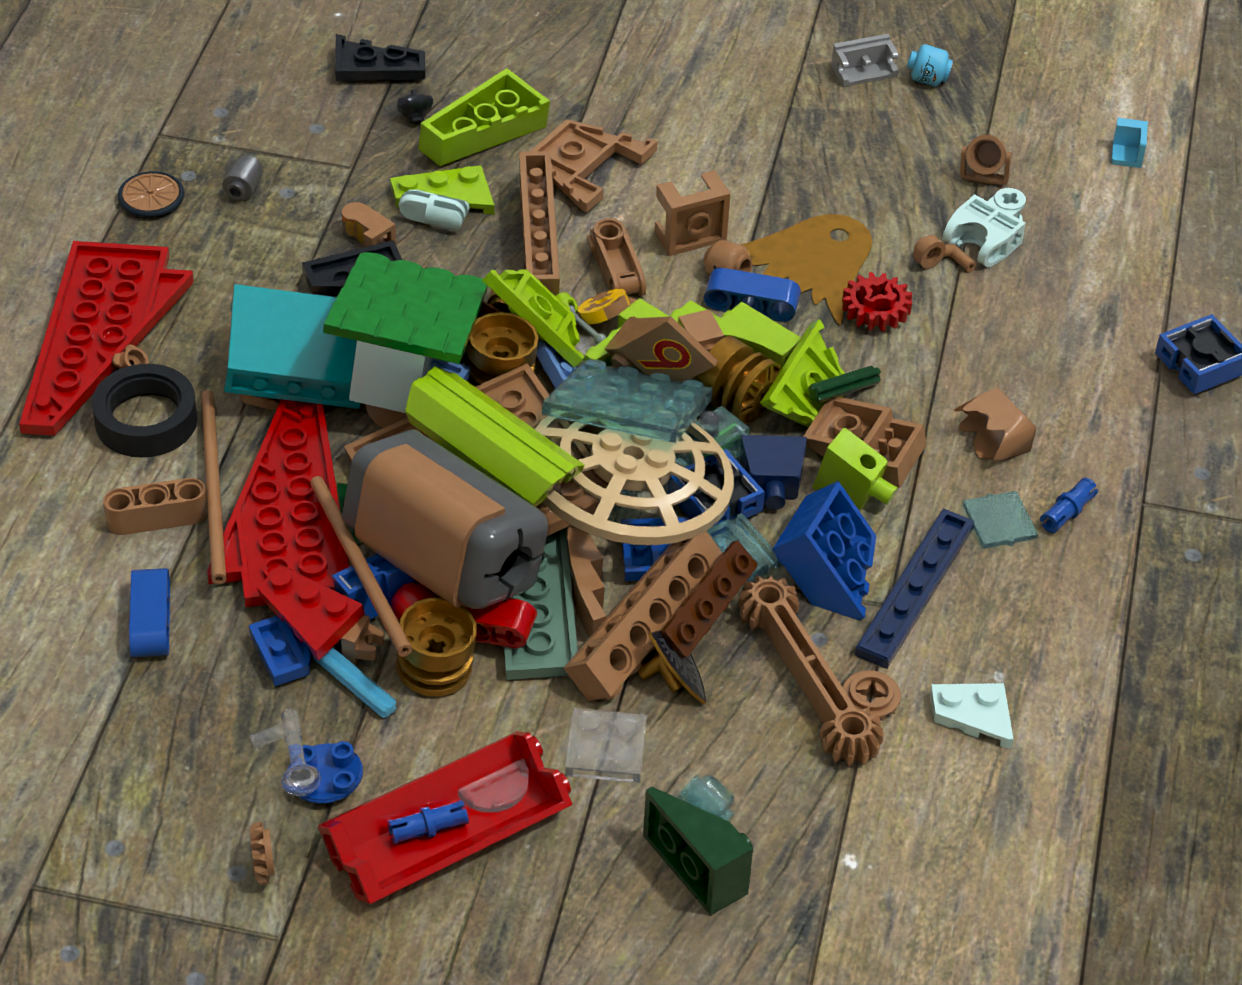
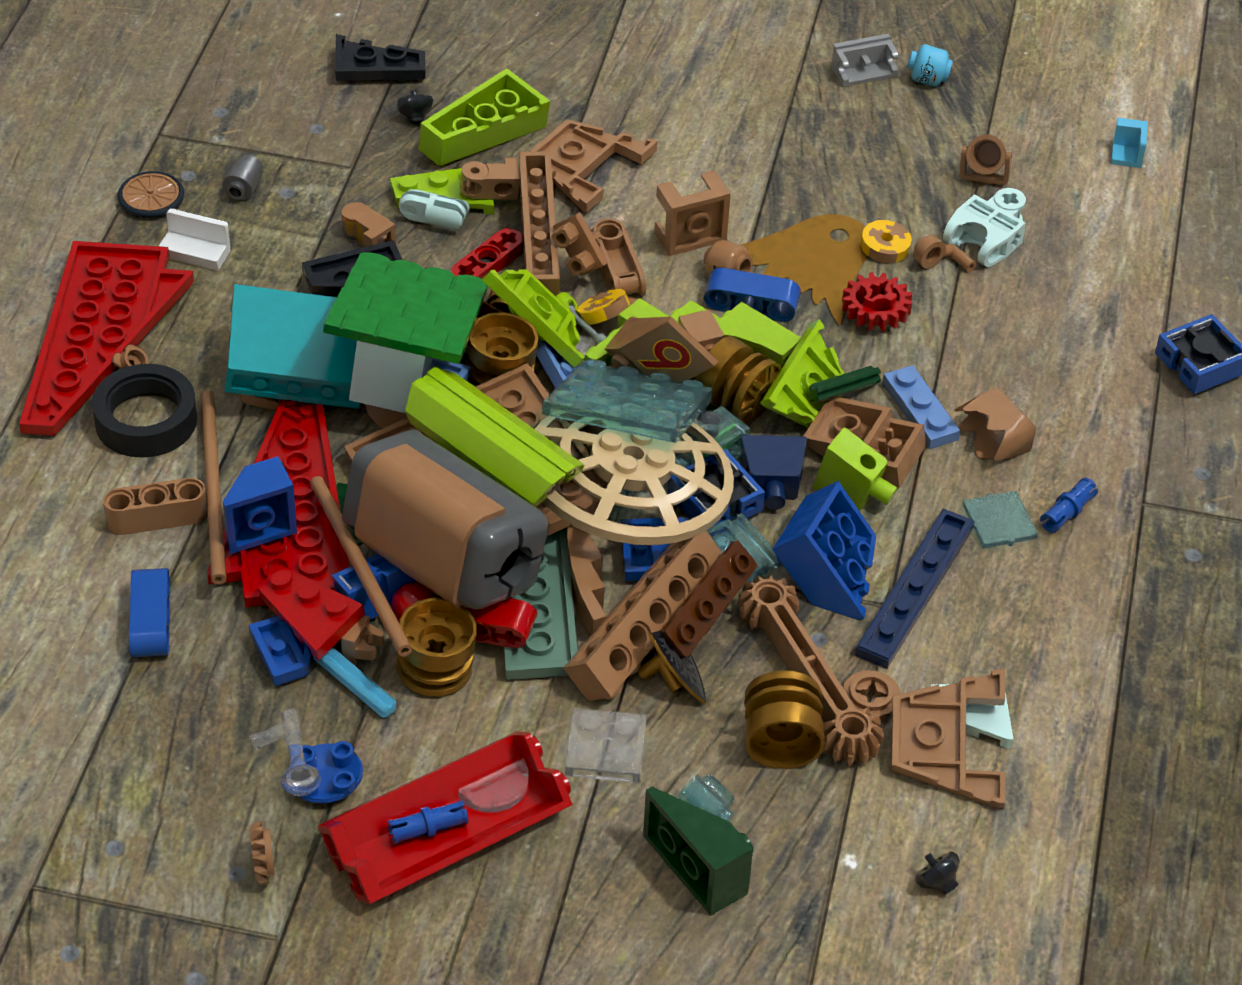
none -> white panel [159,209,231,271]
none -> blue slope [223,456,297,554]
none -> red beam [452,228,523,279]
none -> medium nougat leg [460,158,520,200]
none -> medium nougat hips [551,212,608,277]
none -> pearl gold wheel [744,671,825,769]
none -> piece [860,220,912,263]
none -> medium blue plate [883,365,960,449]
none -> medium nougat wing [891,669,1006,809]
none -> black piece [915,851,960,894]

